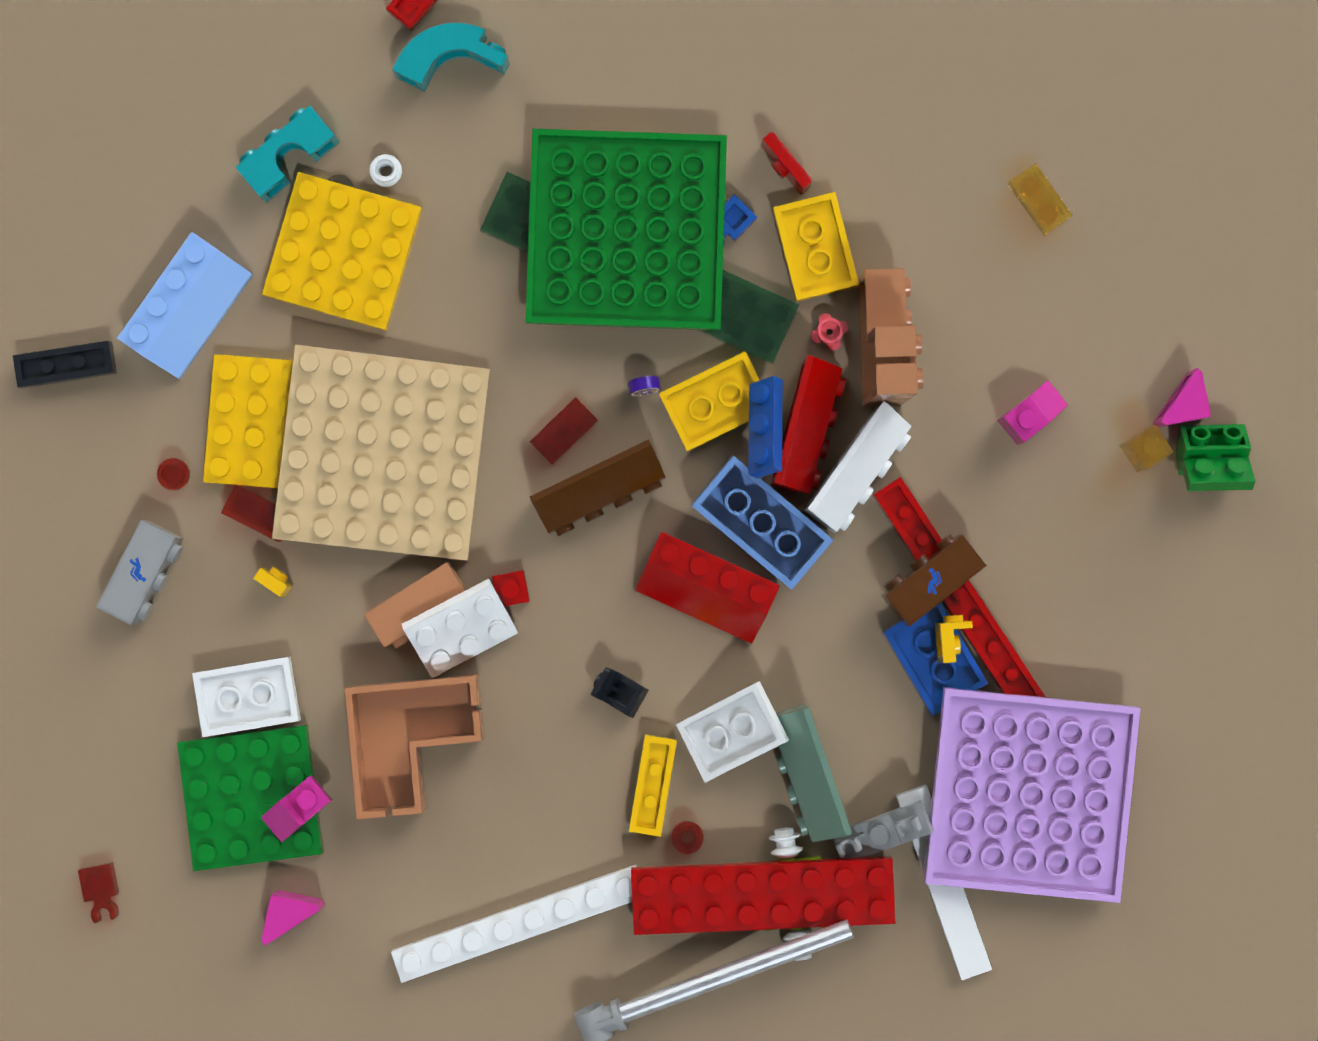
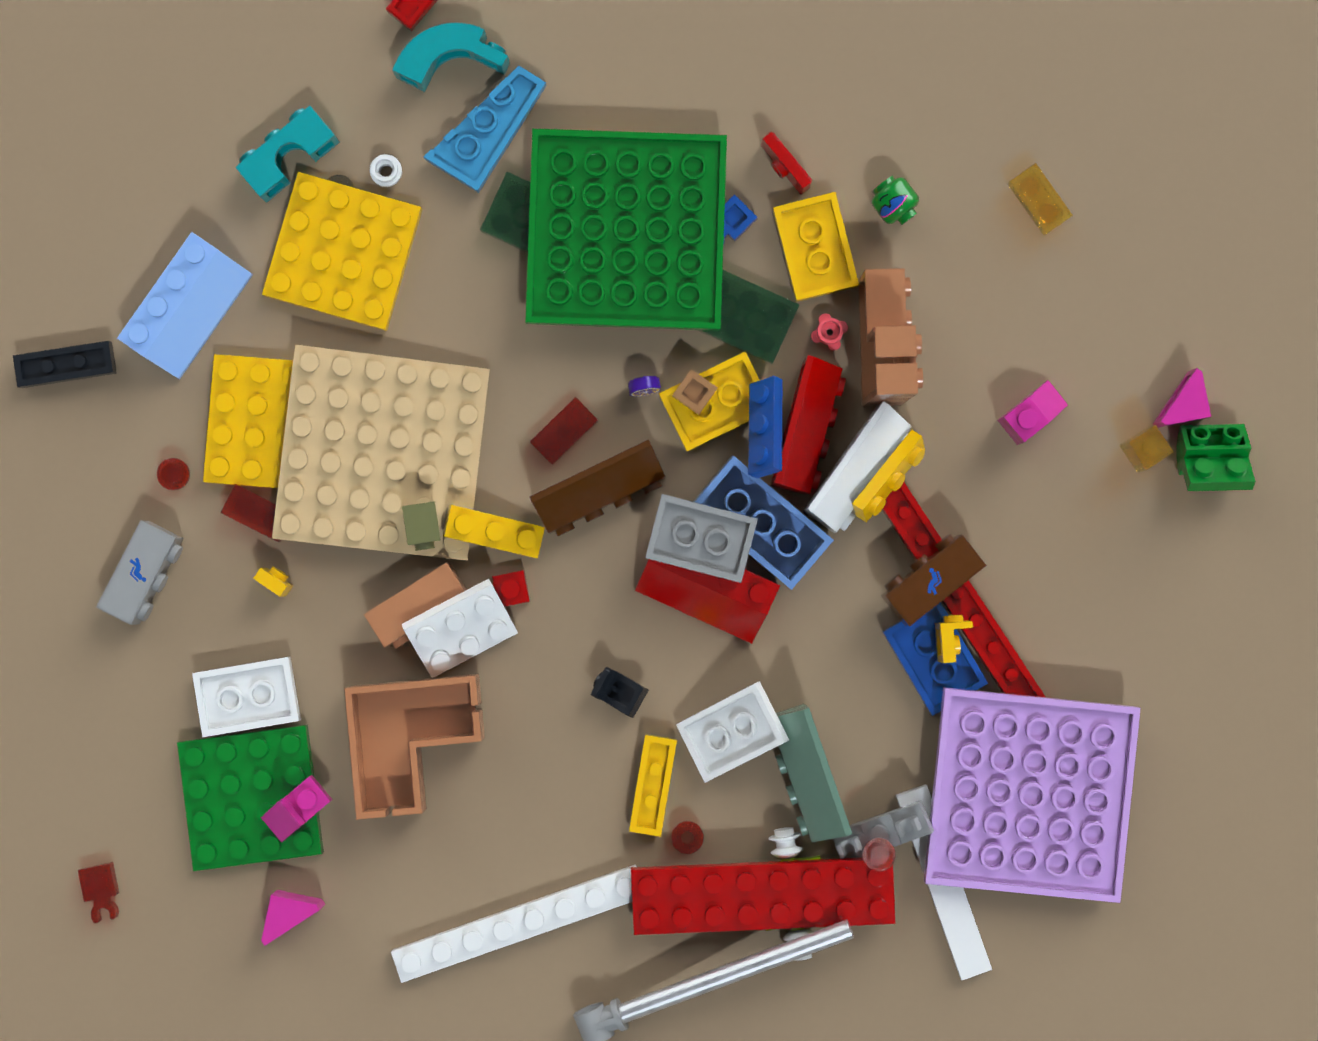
none -> olive brick [402,501,441,551]
none -> dark azure wing [423,66,547,193]
none -> yellow plate [442,505,545,559]
none -> light grey plate [645,494,758,583]
none -> medium nougat plate [672,369,718,415]
none -> yellow plate [852,430,925,523]
none -> clear red plate [862,838,896,871]
none -> green head [871,175,919,225]

